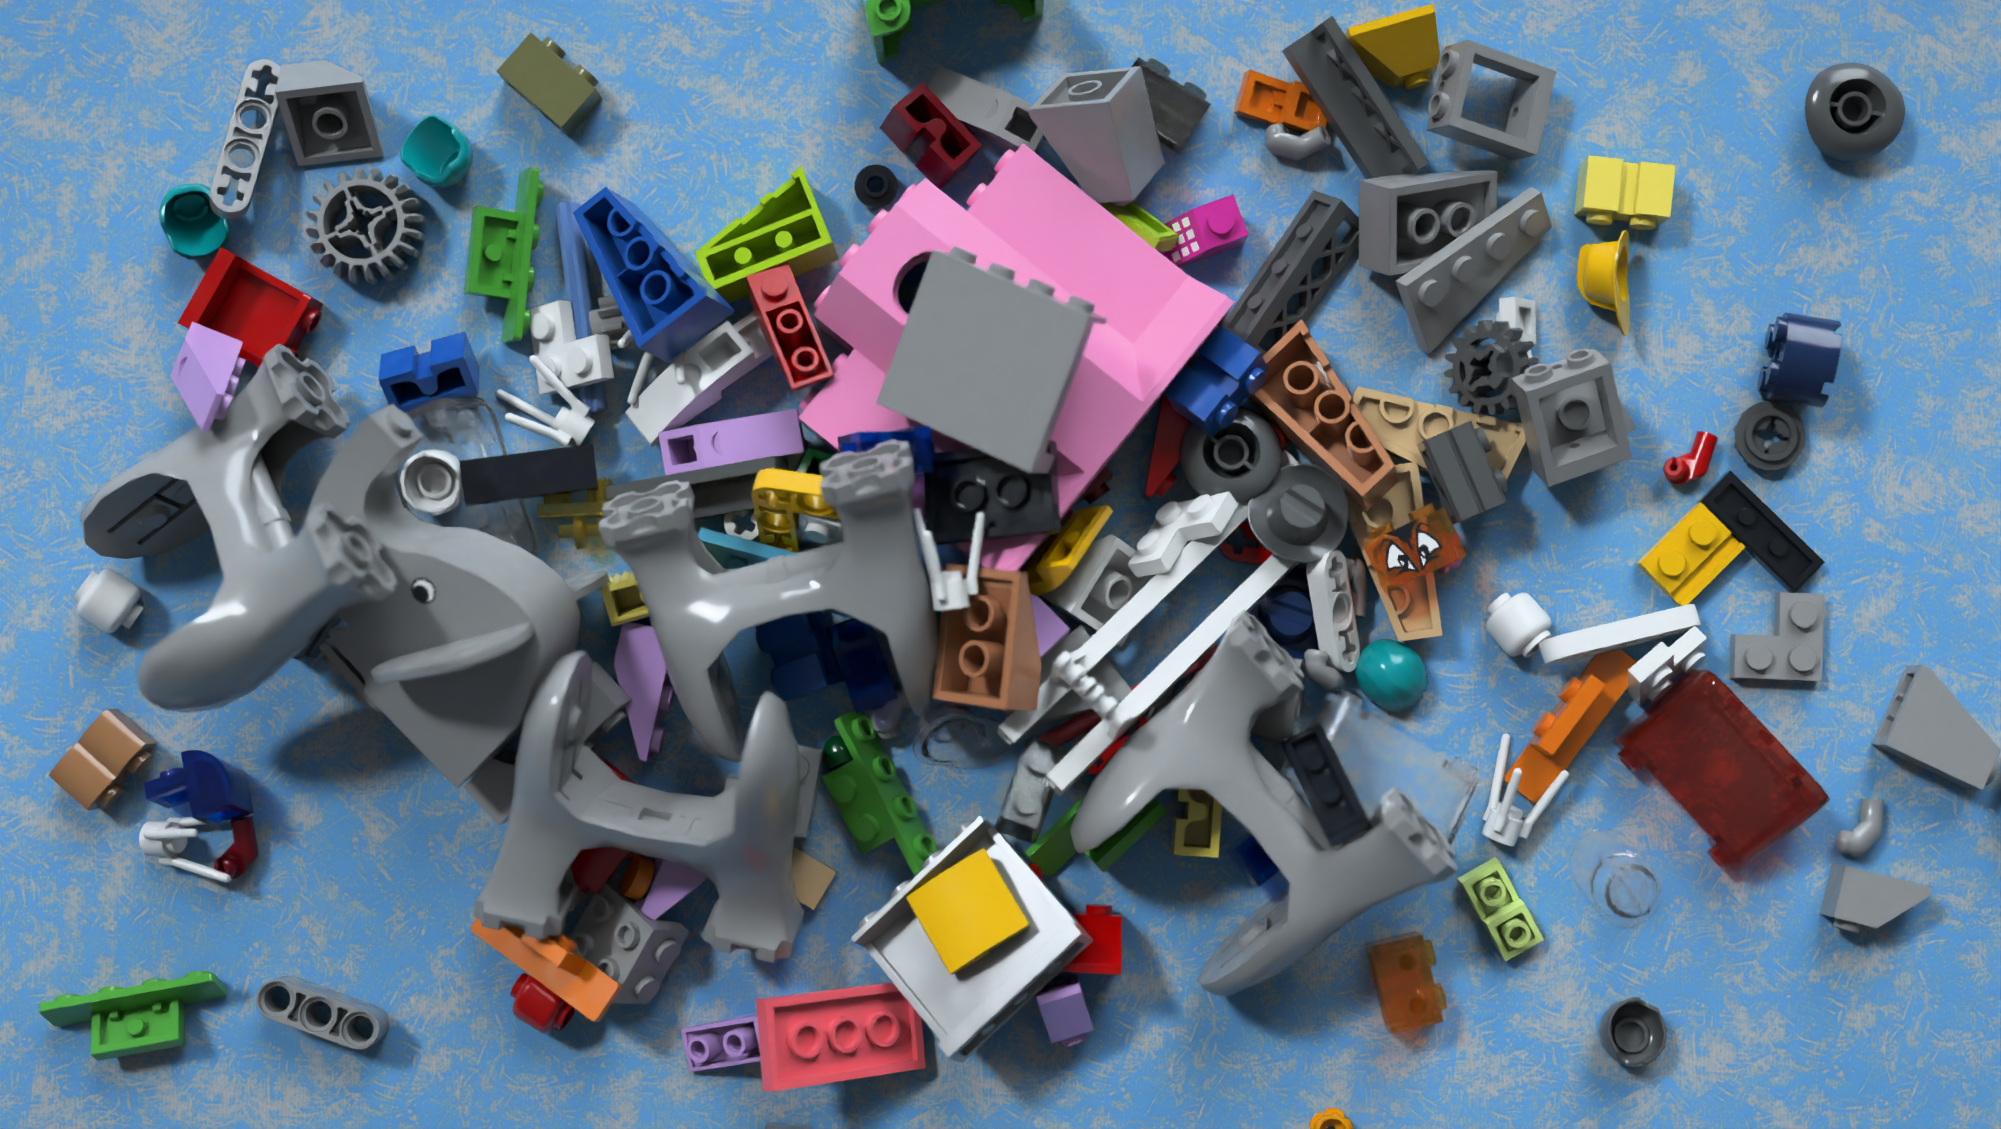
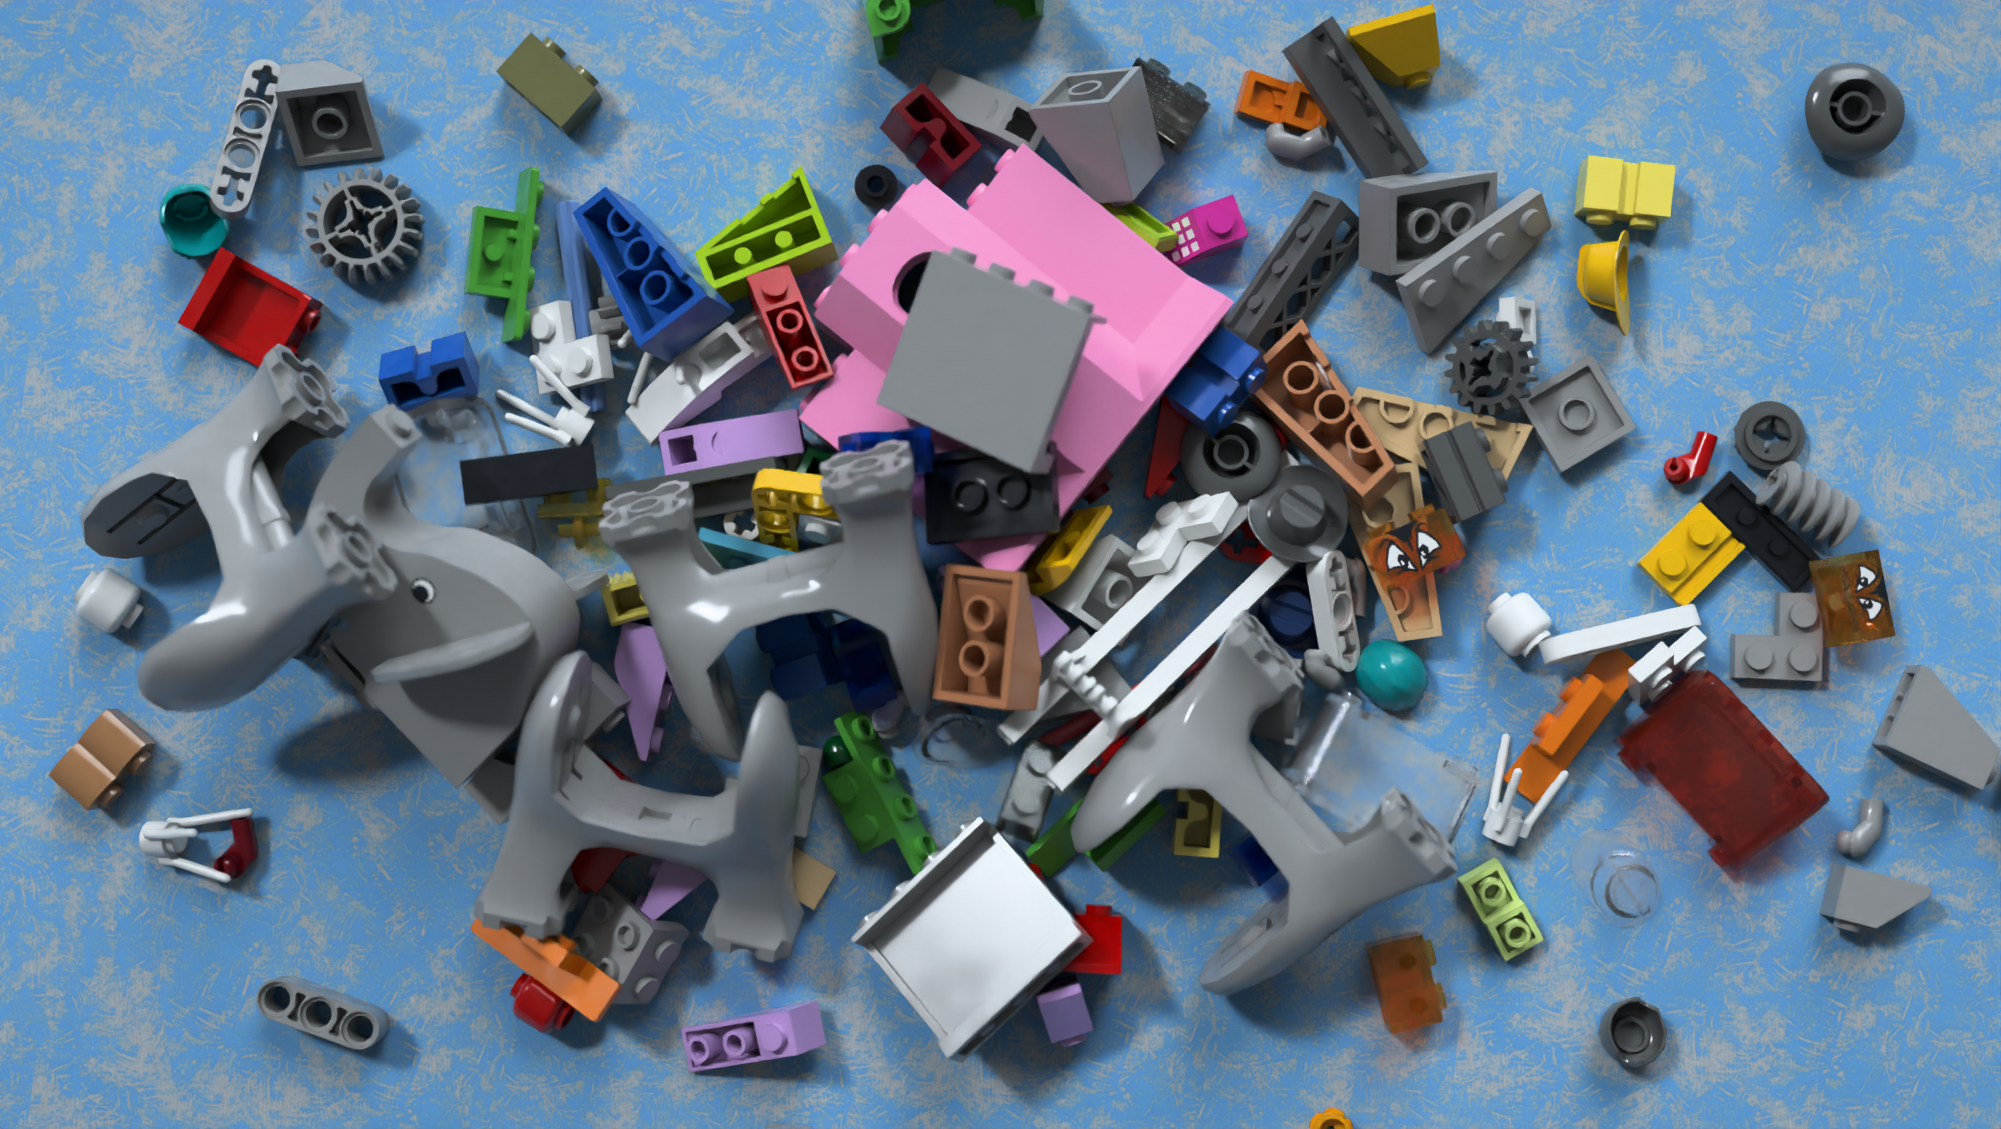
bright green bracket [39,971,227,1061] -> none
clear blue brick [144,750,254,827] -> none
lavender slope [170,322,246,433] -> none
teal hair [400,114,473,188] -> none
white hair [400,449,464,516] -> none
orange tile [620,853,655,900] -> none
coral plate [756,982,926,1092] -> none
yellow slope [906,848,1029,976] -> none
white plant [912,508,985,611] -> none
black tile [1280,723,1373,848] -> none
light grey window [1427,40,1556,160] -> none
light grey window [1511,349,1632,487] -> none
dark blue brick [1757,312,1842,408] -> none
none -> light grey piece [1755,461,1860,549]
none -> clear orange brick [1809,549,1896,648]

